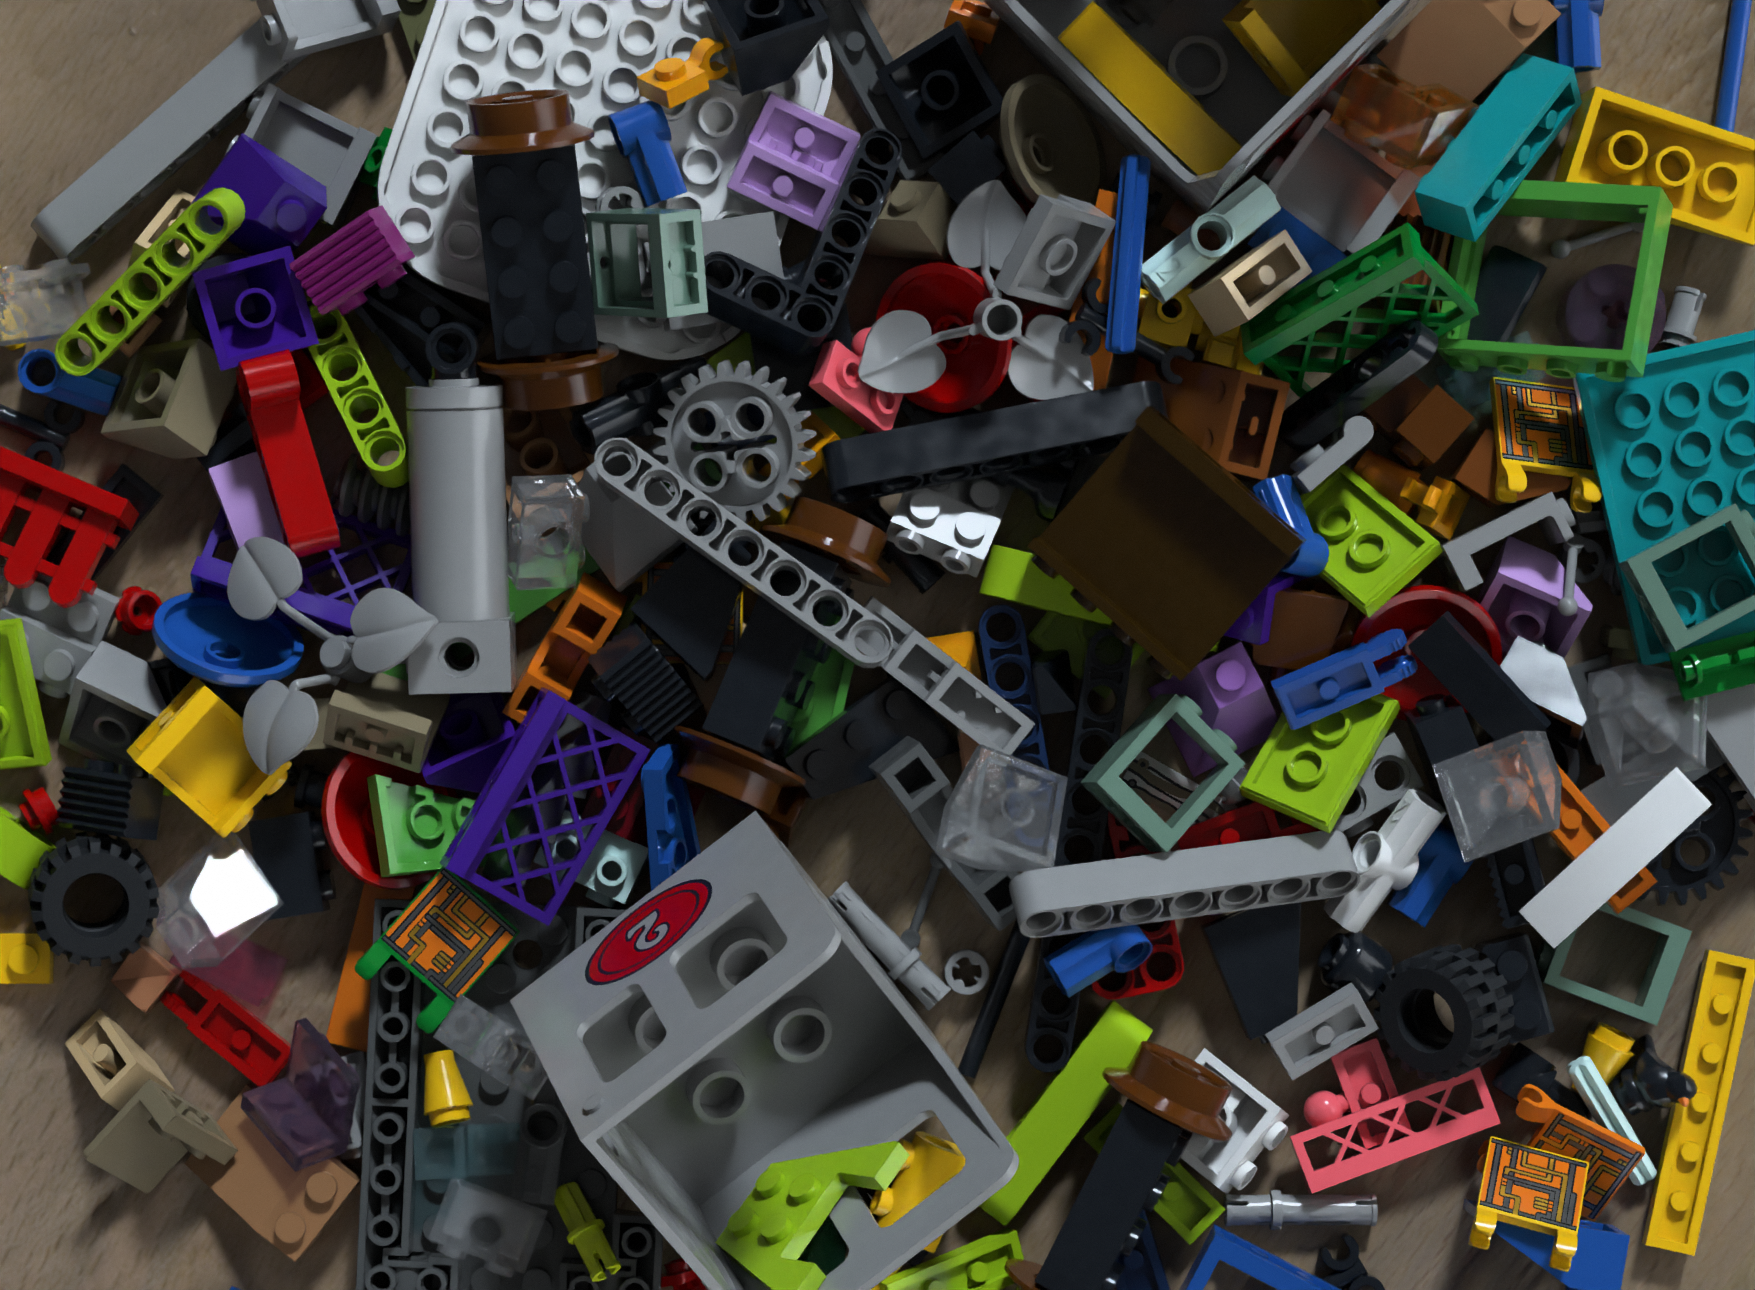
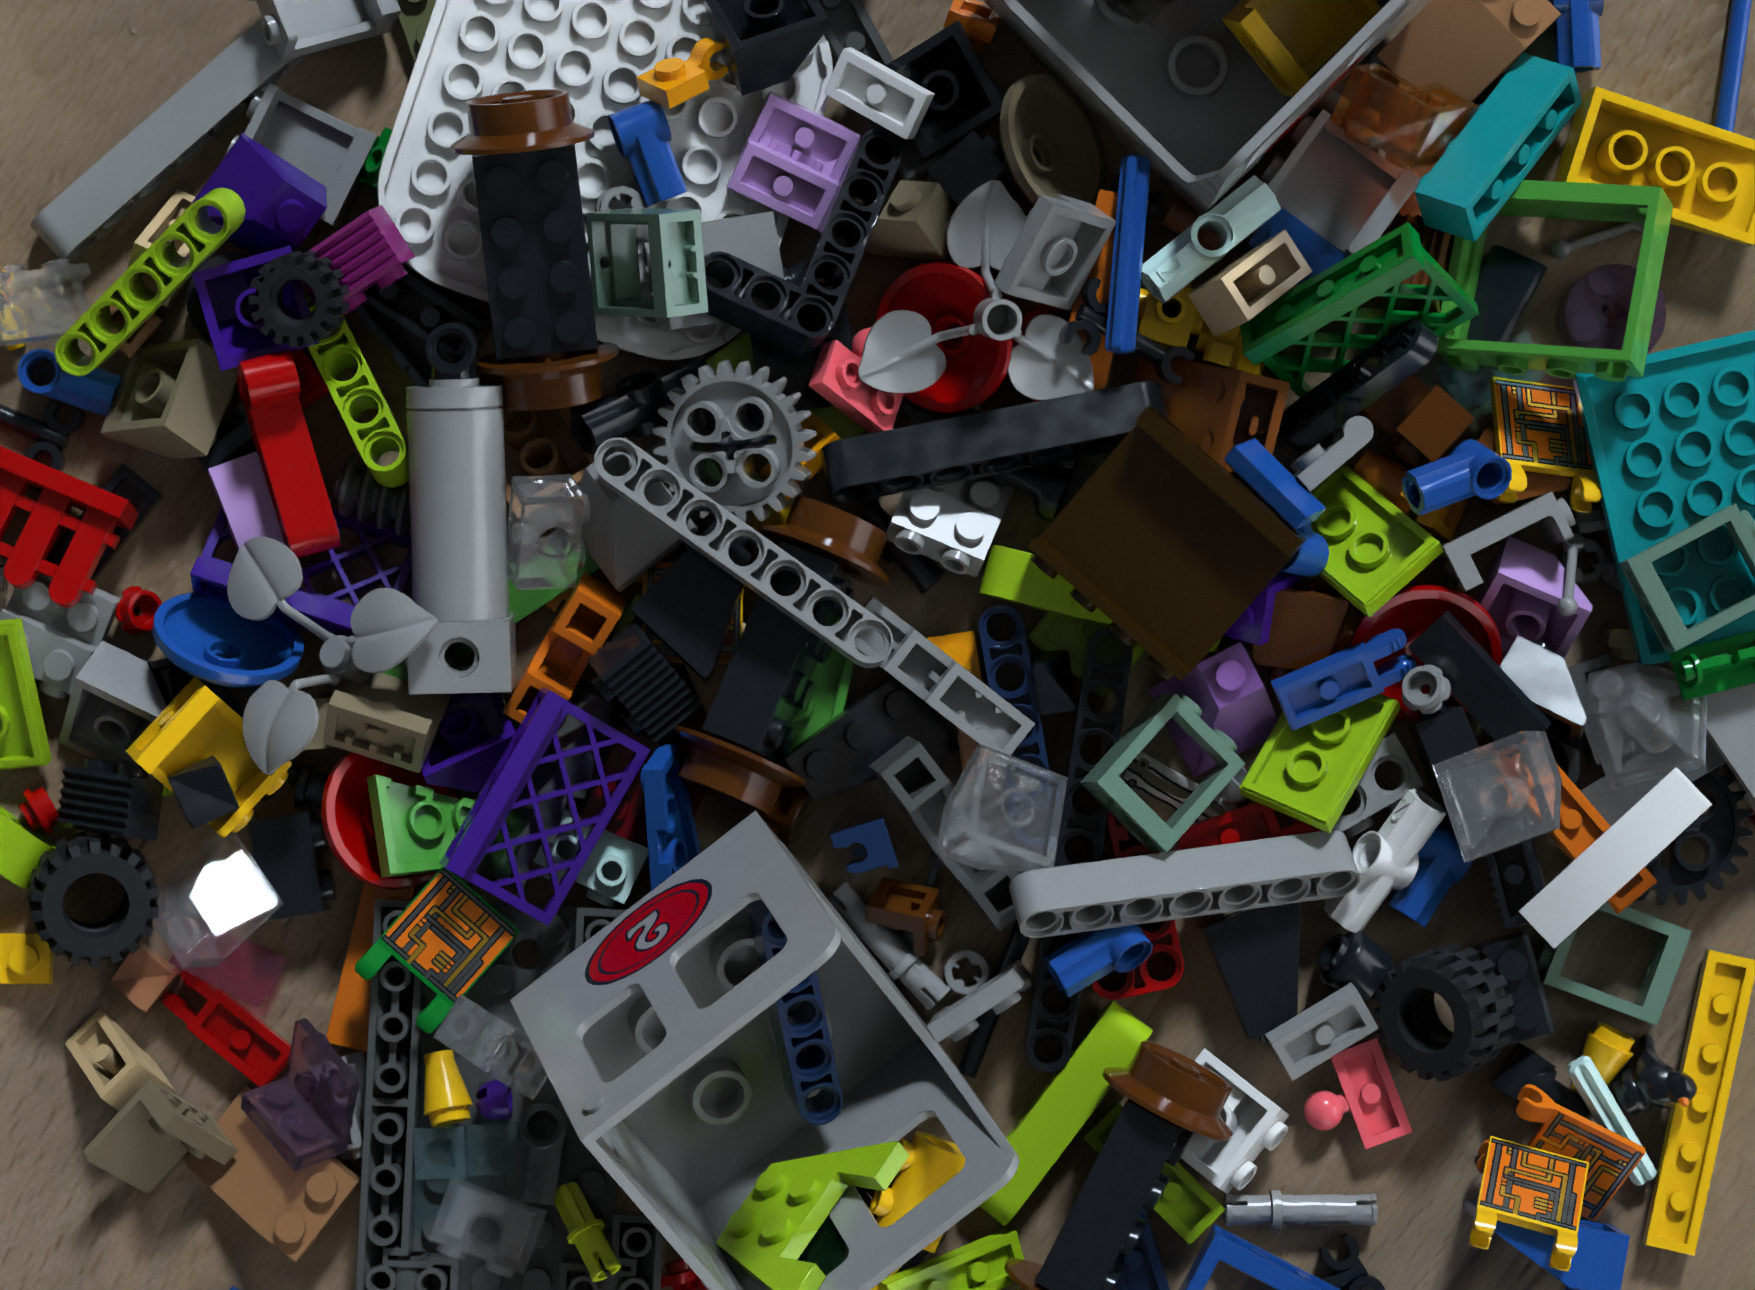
yellow slope [1058,1,1243,175] -> none
coral fence [1289,1067,1501,1194] -> none
light grey pin [1657,286,1707,349] -> none
none -> black slope [166,755,239,828]
none -> black tyre [248,250,350,348]
none -> dark purple hinge [476,1079,513,1120]
none -> dark blue beam [748,900,843,1126]
none -> white plate [823,47,935,140]
none -> dark blue hinge [830,817,899,873]
none -> reddish brown bracket [866,877,946,956]
none -> light grey plate [926,960,1034,1043]
none -> blue tile [1224,438,1326,530]
none -> blue piece [1401,439,1512,516]
none -> light grey plate [1402,665,1451,714]

